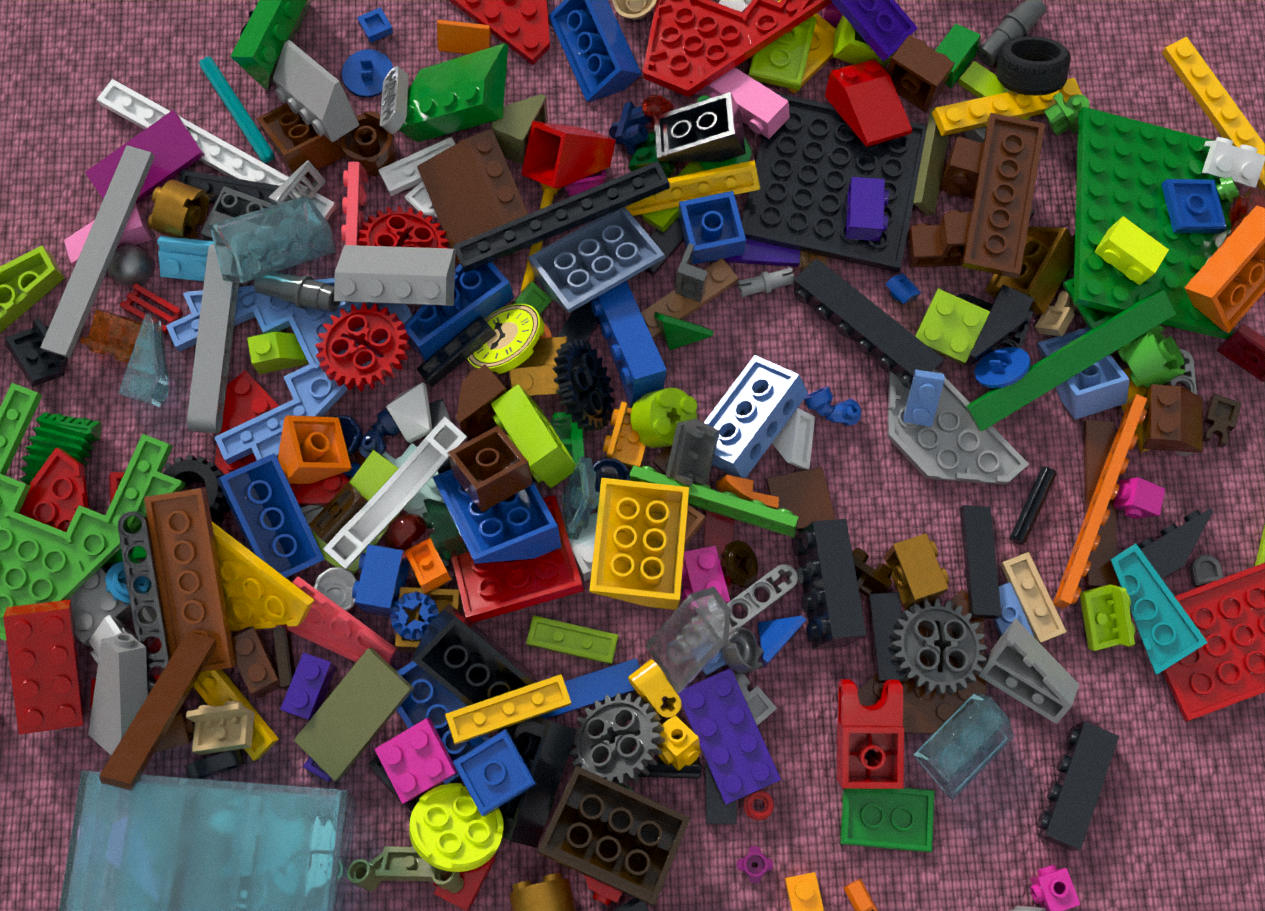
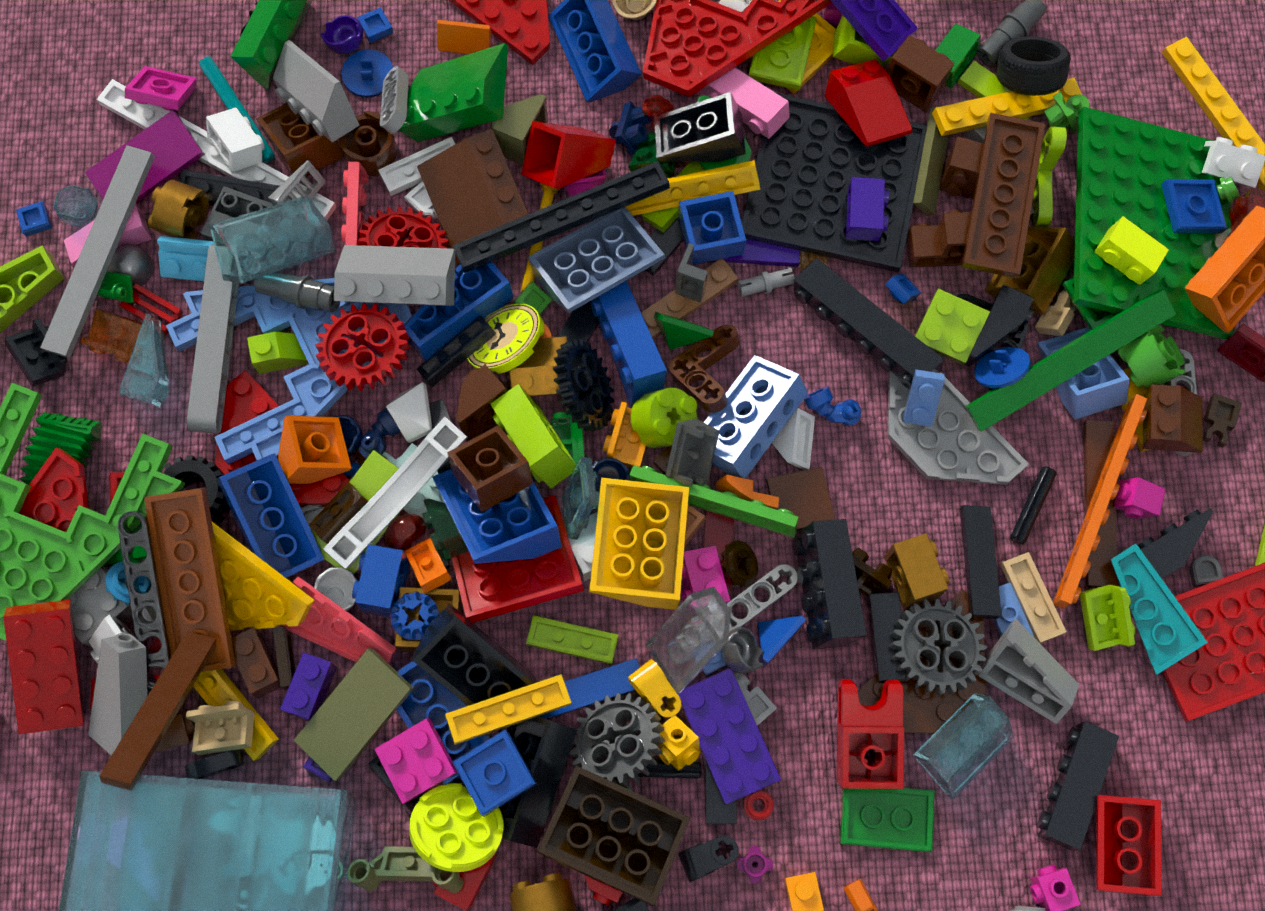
none -> blue tile [16,201,52,237]
none -> clear light blue hair [54,186,98,227]
none -> green hinge [97,271,134,303]
none -> dark pink plate [125,66,197,110]
none -> white brick [206,108,264,172]
none -> dark purple hair [321,15,363,54]
none -> reddish brown beam [668,324,740,413]
none -> black piece [677,836,738,883]
none -> lime beam [1032,127,1067,227]
none -> red slope [1096,795,1162,896]

